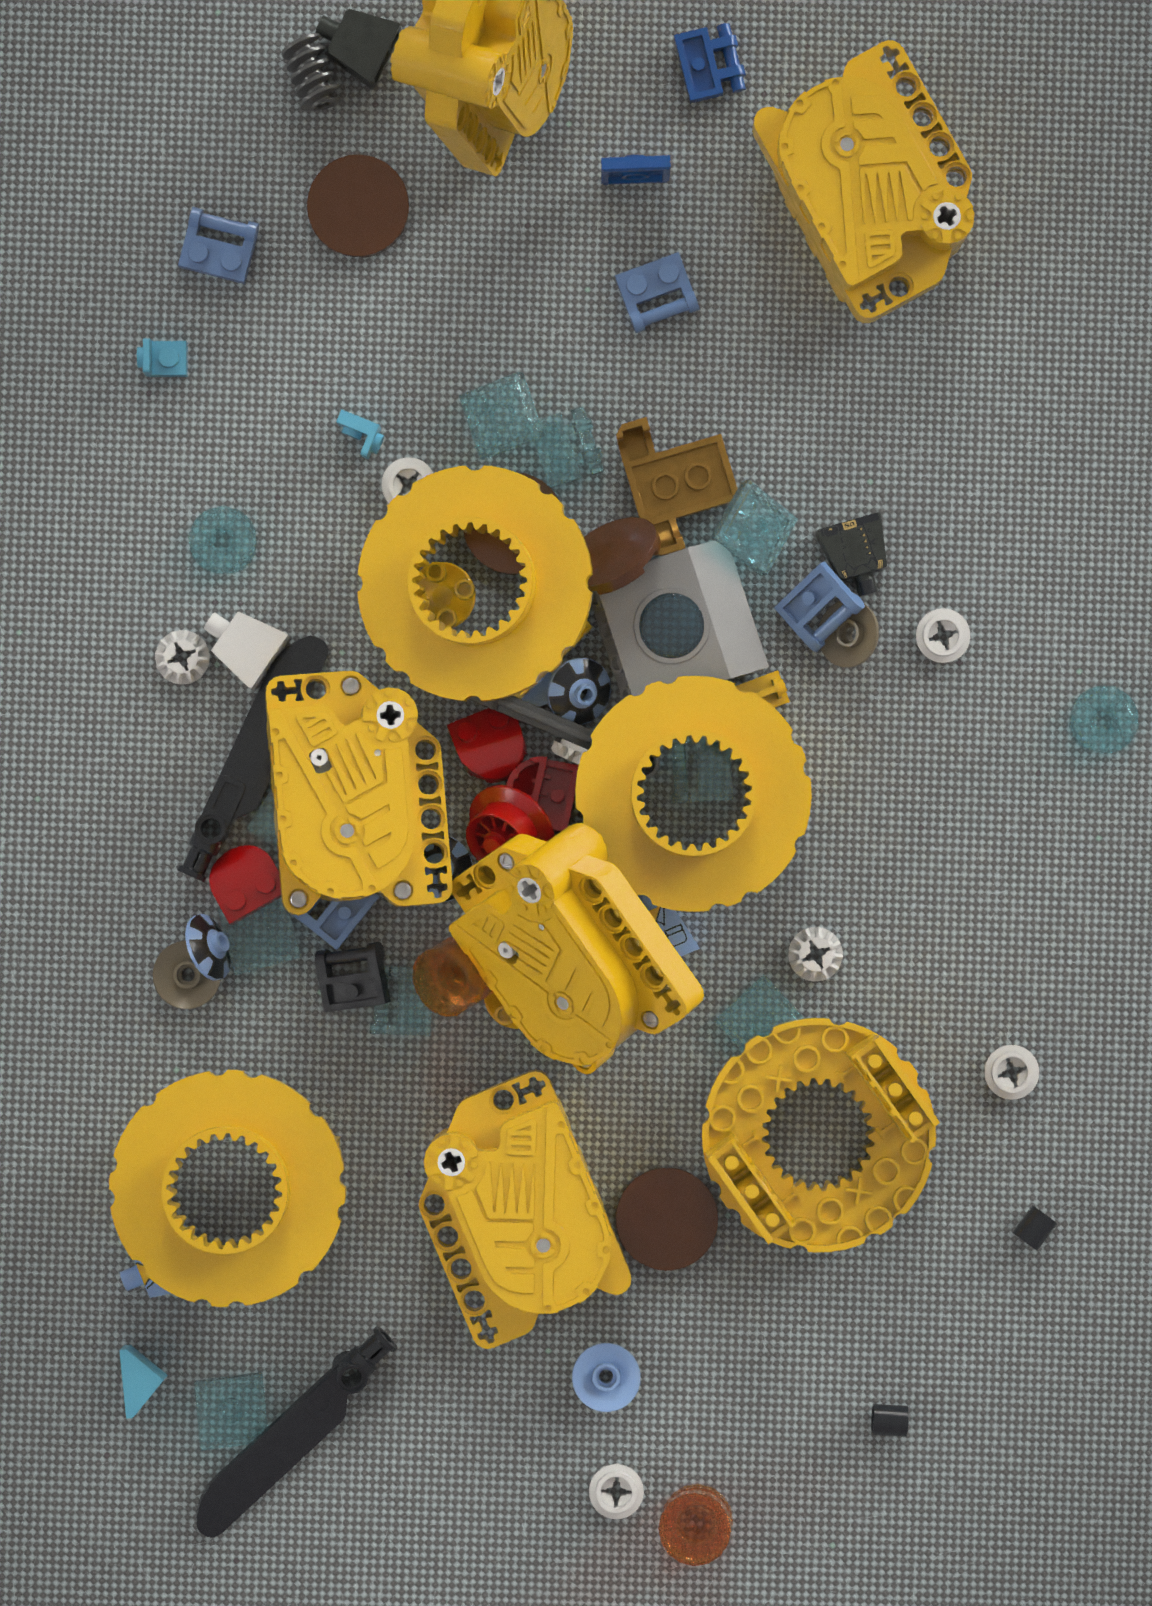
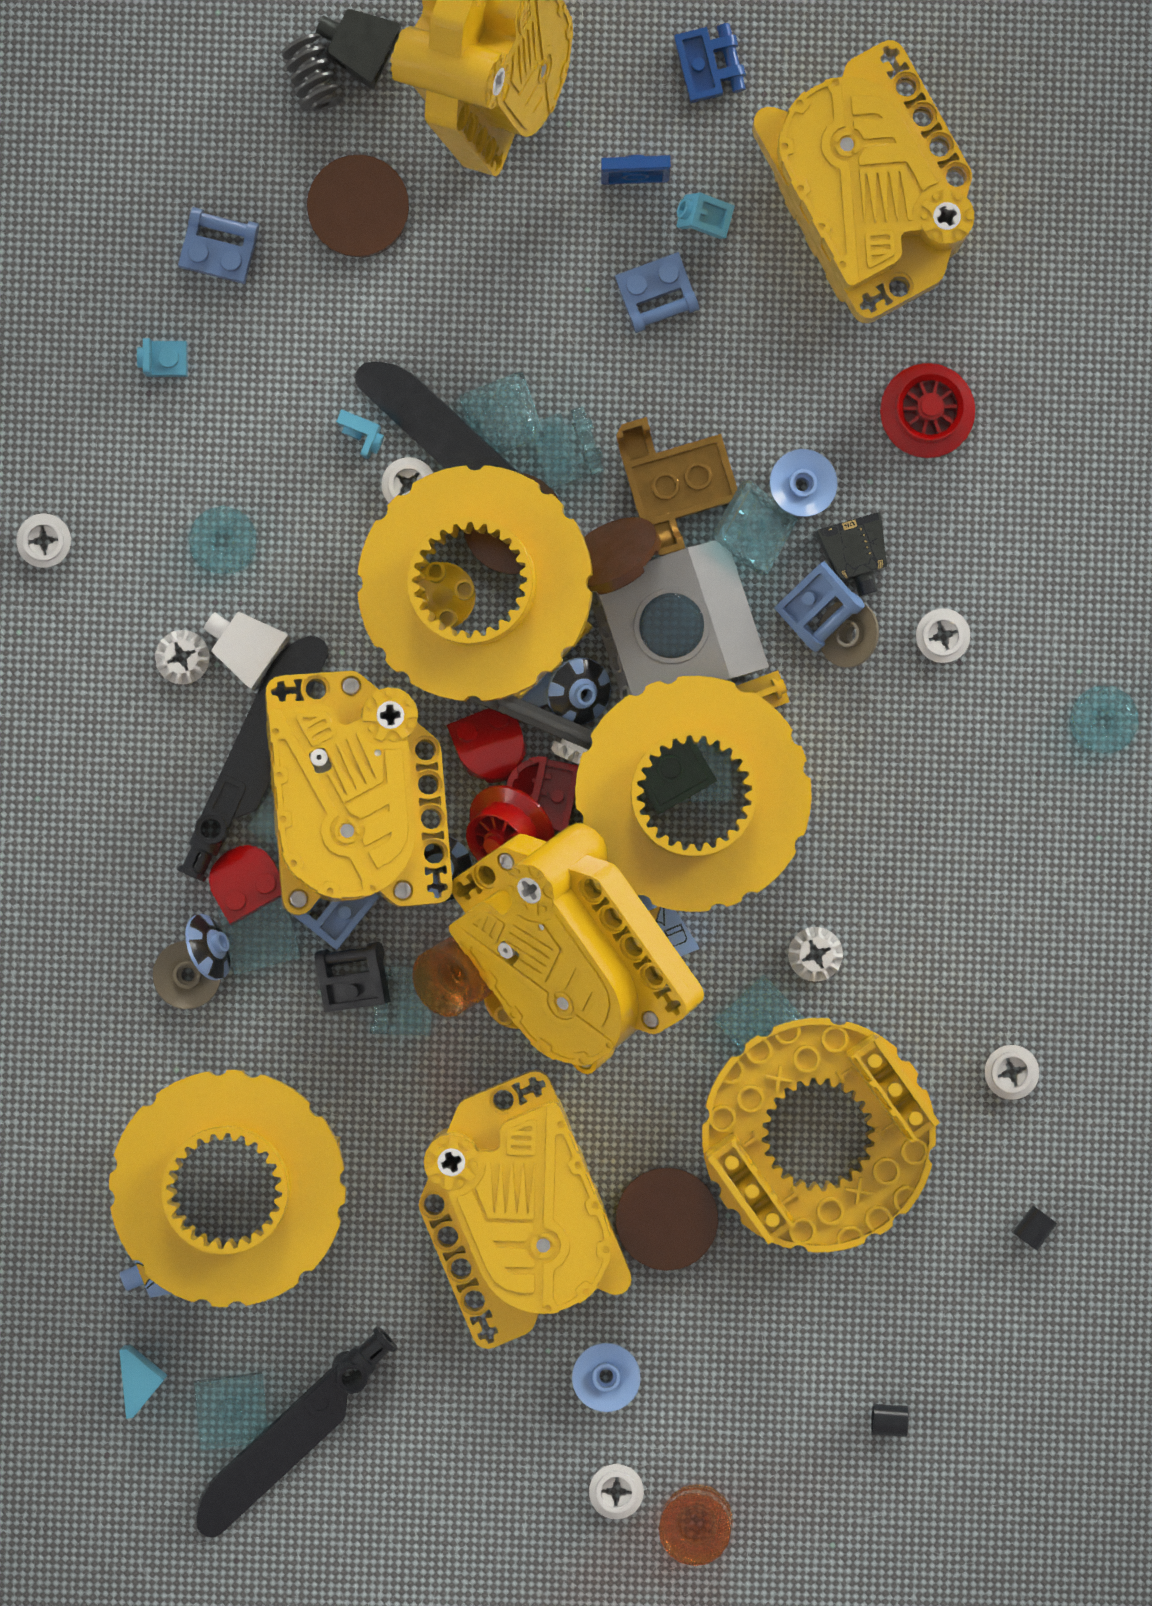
none -> white gear [16,513,72,568]
none -> black piece [355,361,545,494]
none -> dark green plate [639,737,717,815]
none -> medium azure bracket [676,192,735,239]
none -> light blue dish [769,449,837,517]
none -> red piece [880,363,975,458]

